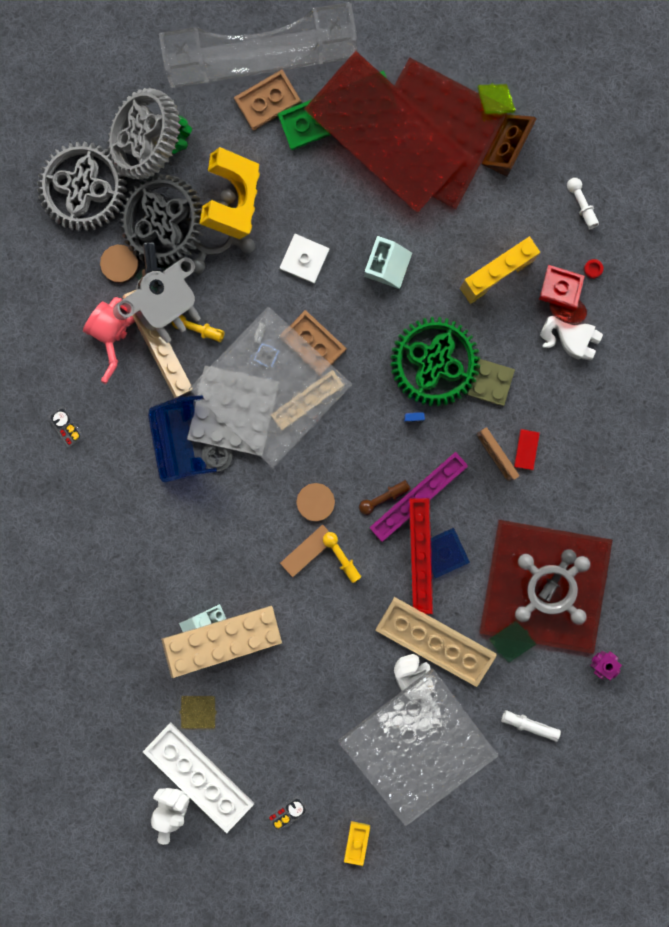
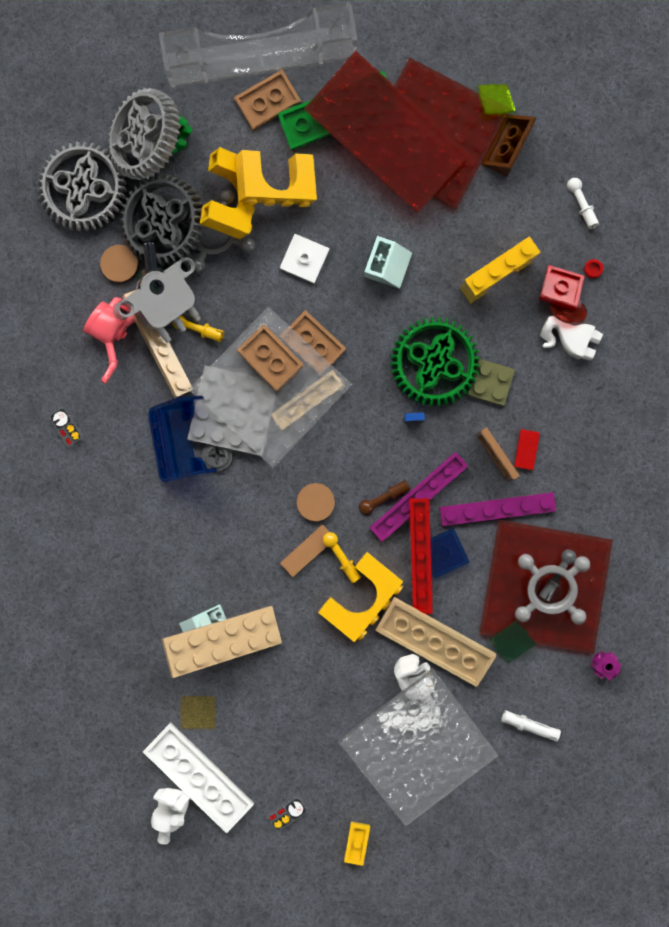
none -> yellow arch [235,150,317,207]
none -> medium nougat tile [236,324,304,393]
none -> yellow arch [318,552,403,642]
none -> magenta plate [439,492,556,526]

